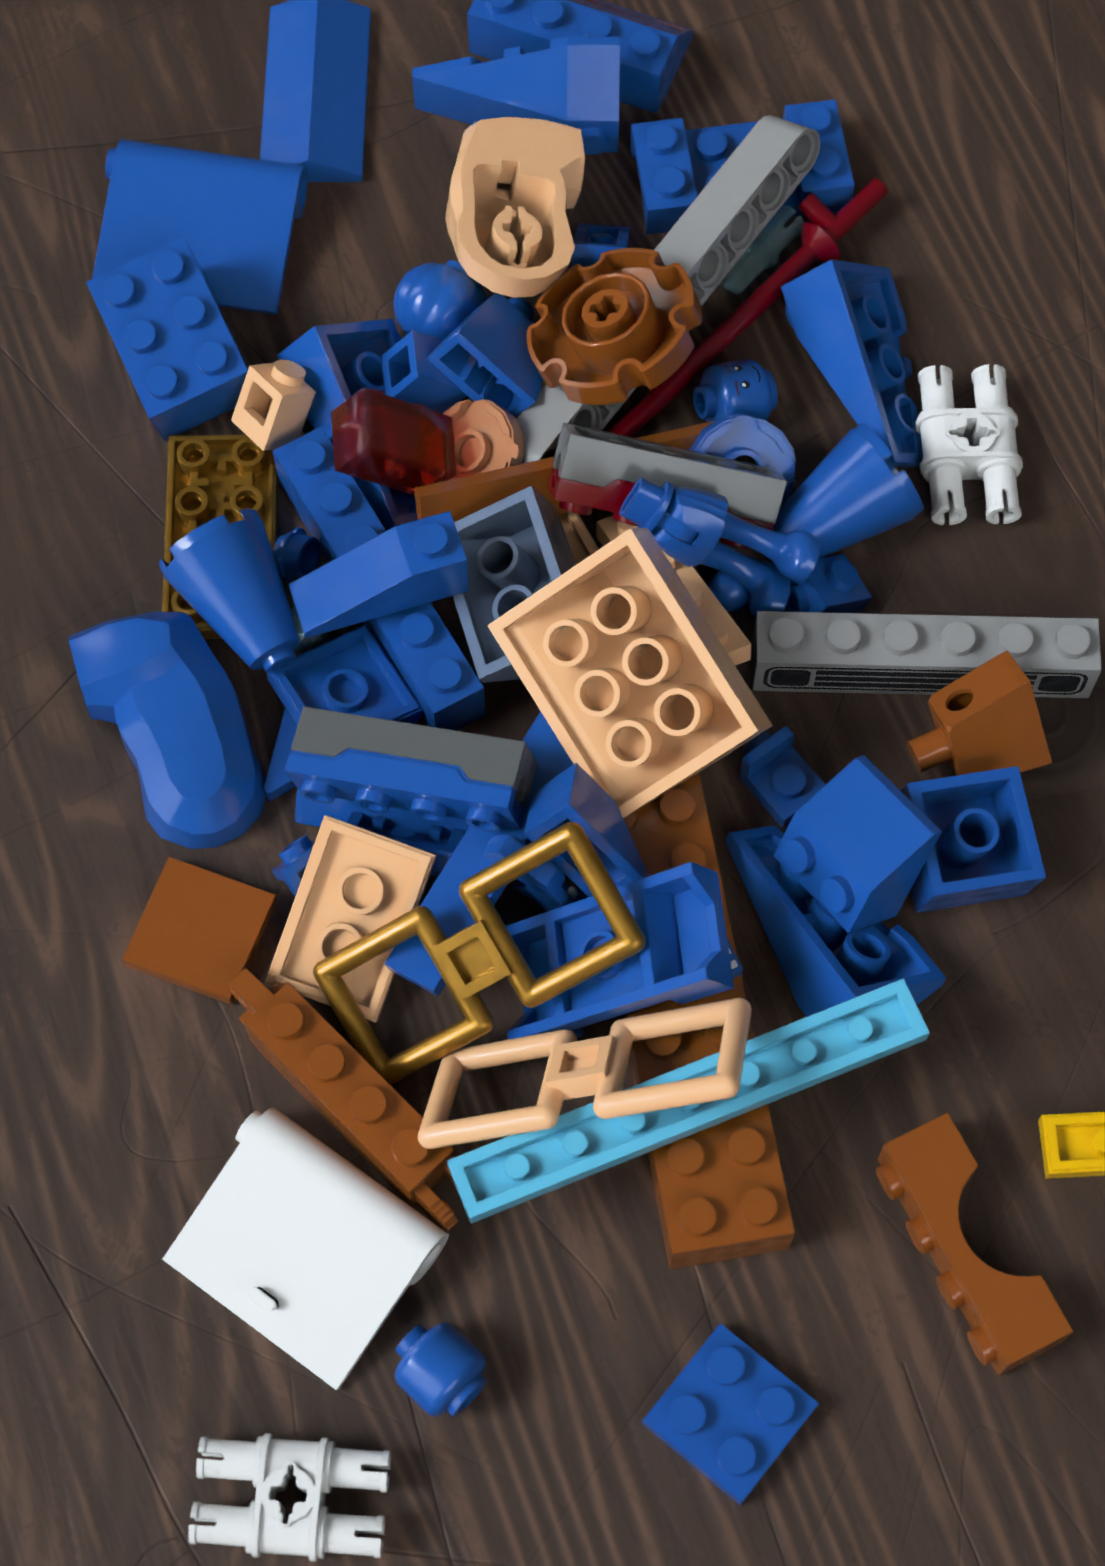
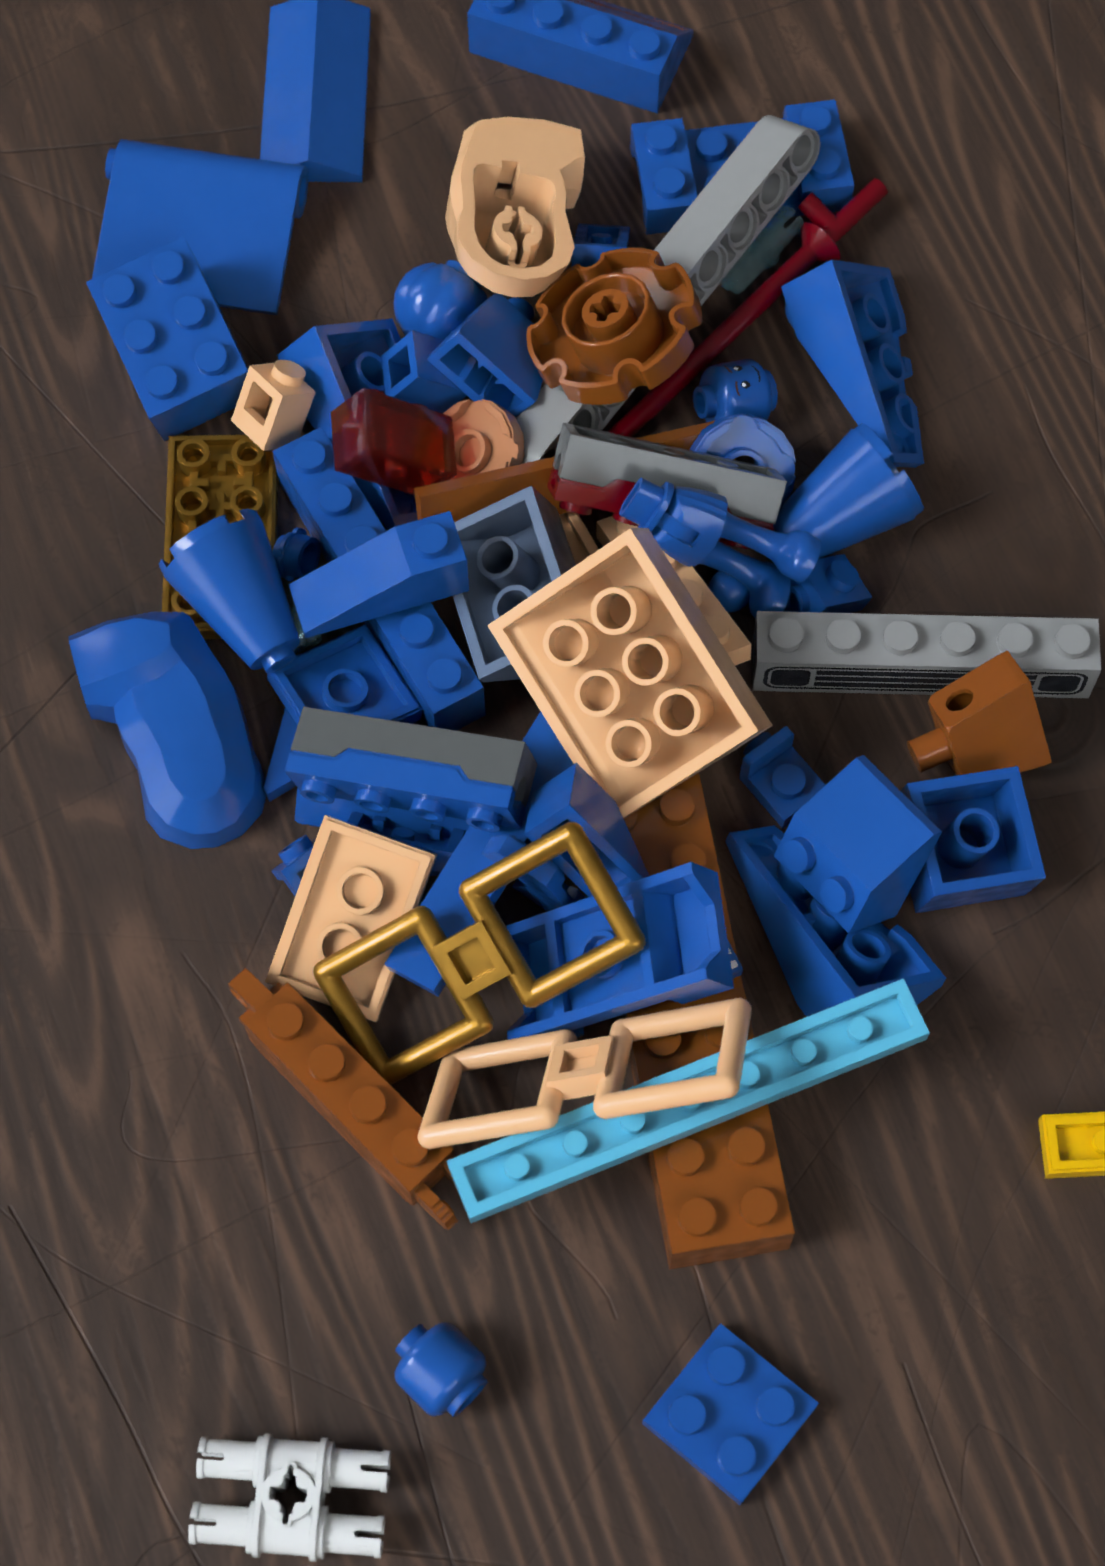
dark orange tile [122,857,277,1005] -> none
white door [162,1107,449,1390] -> none
blue wedge [412,36,620,155] -> none
dark orange arch [876,1112,1073,1376] -> none
white pin [915,364,1023,525] -> none

